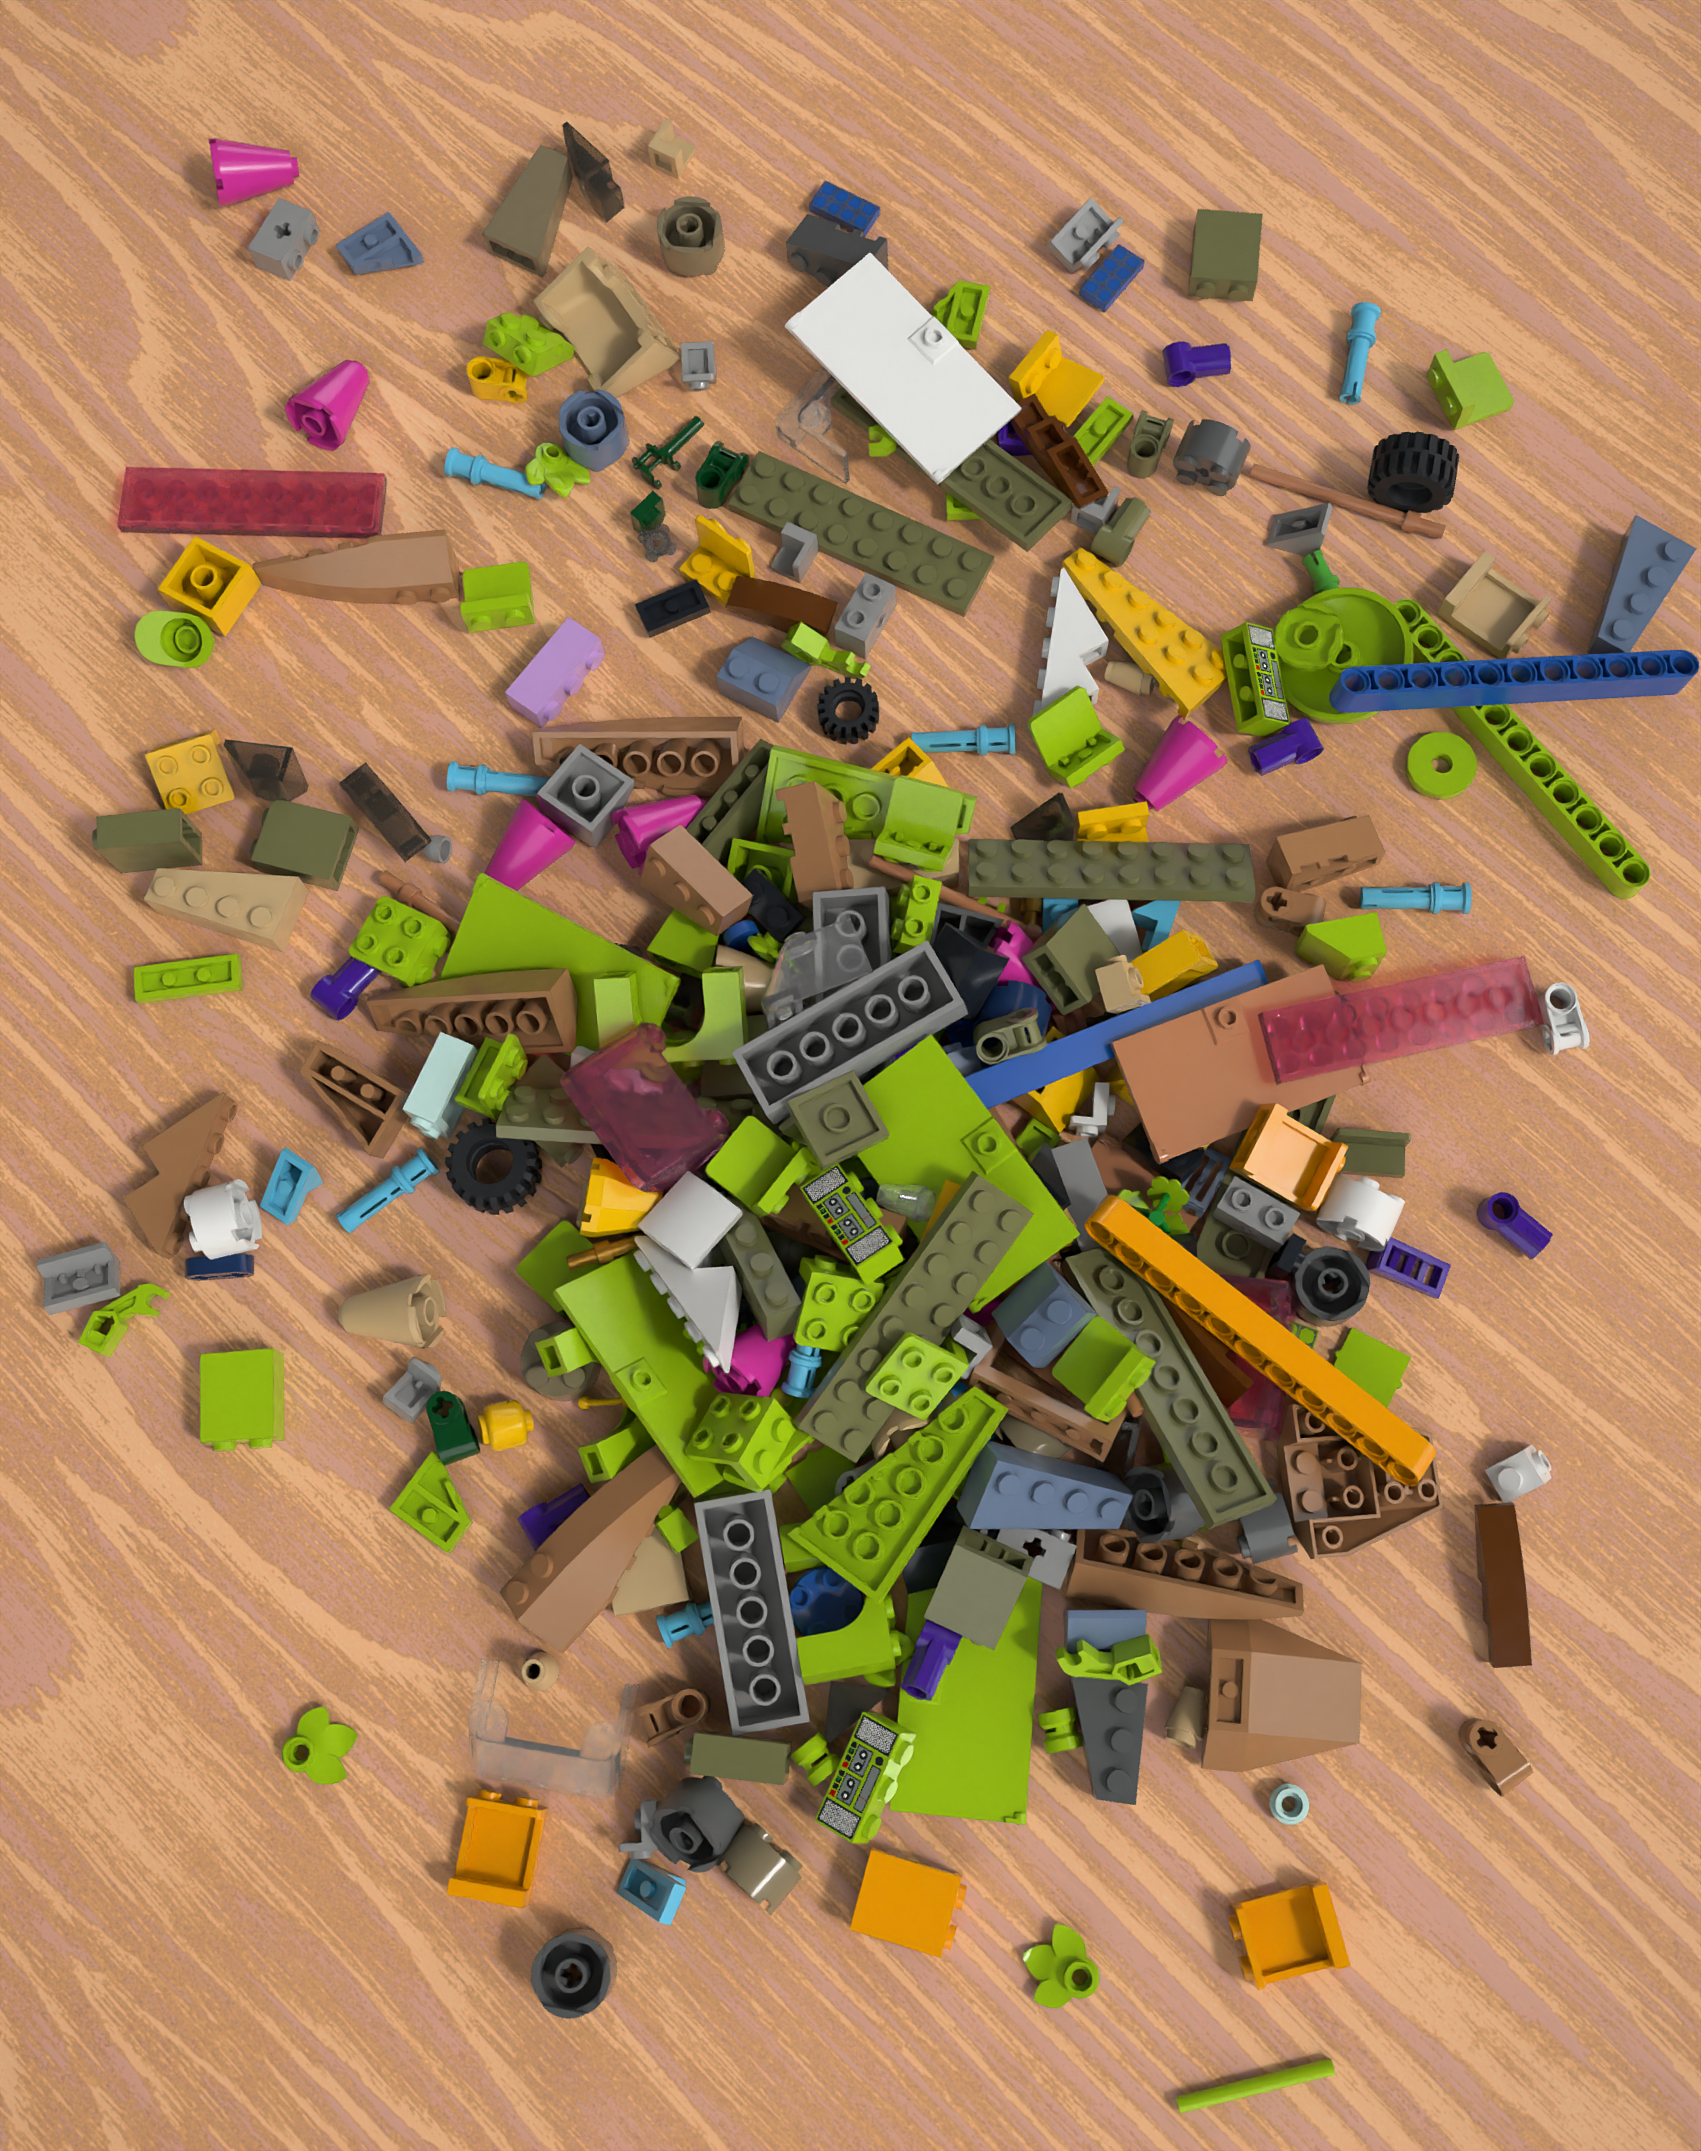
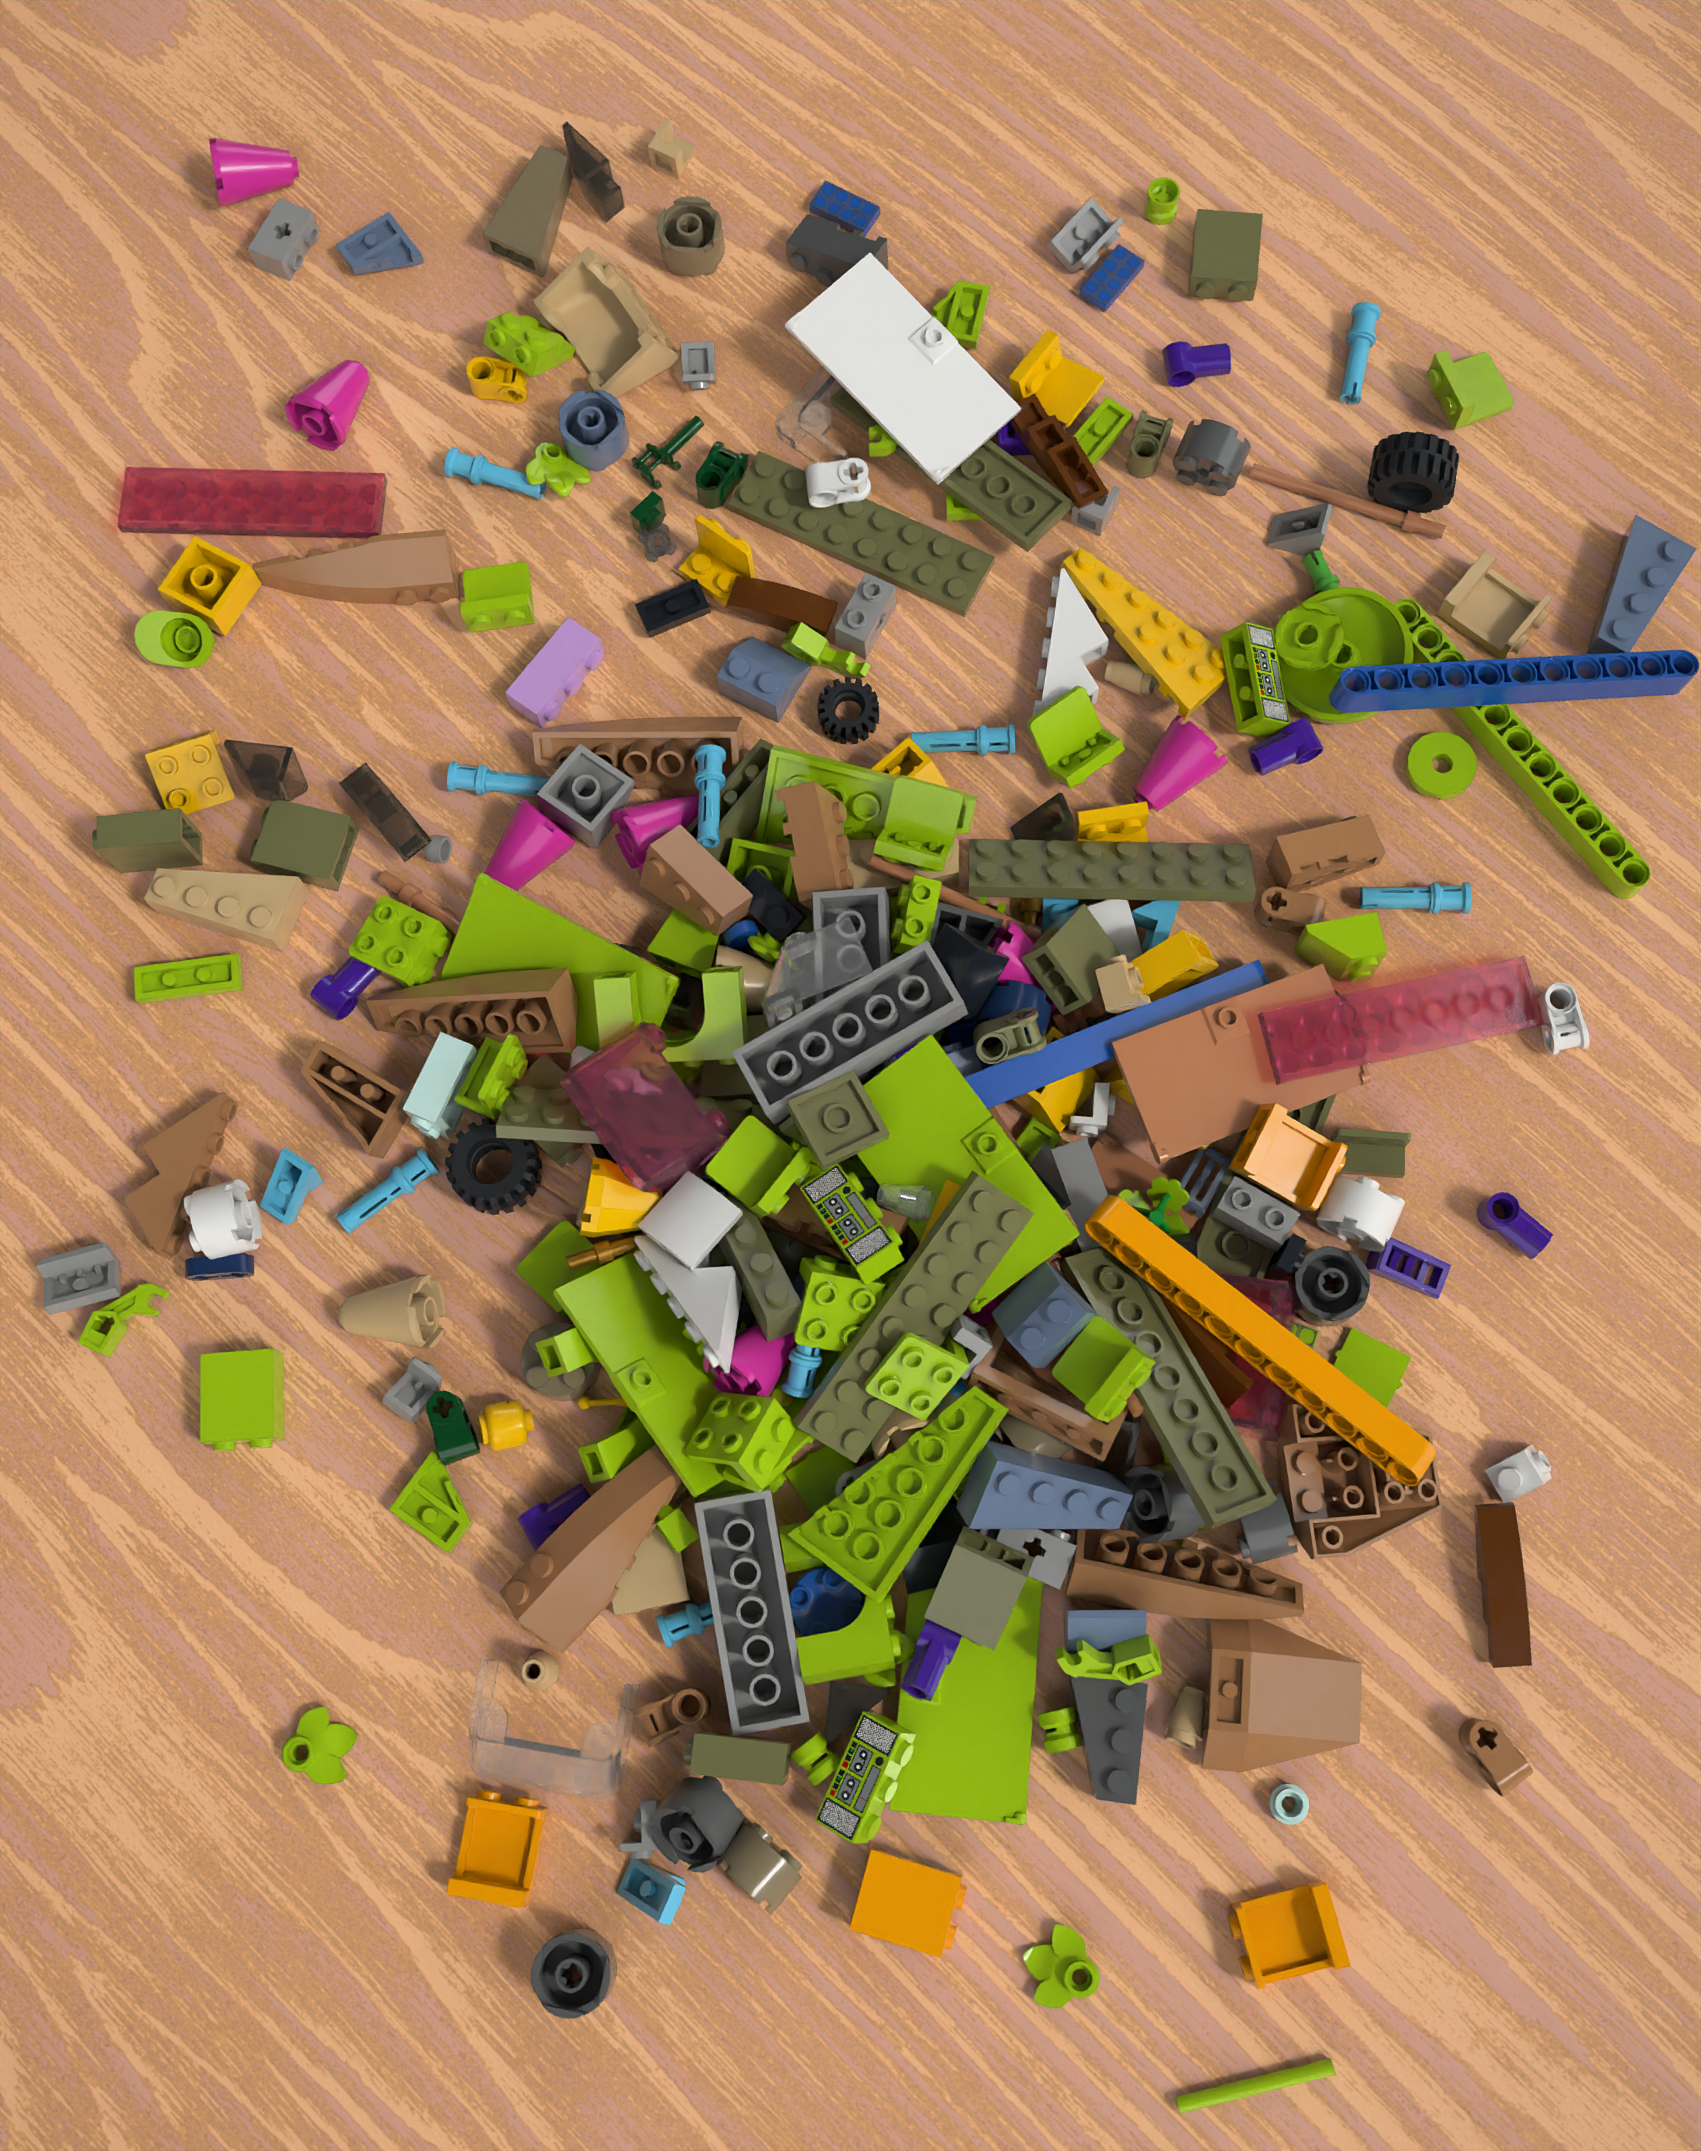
light grey panel [772,522,819,583] -> none
olive piece [1090,497,1151,567] -> none
black plate [1121,1122,1203,1185] -> none
none -> medium azure pin [694,744,726,848]
none -> white piece [805,458,871,508]
none -> lime wheel [1145,177,1180,225]

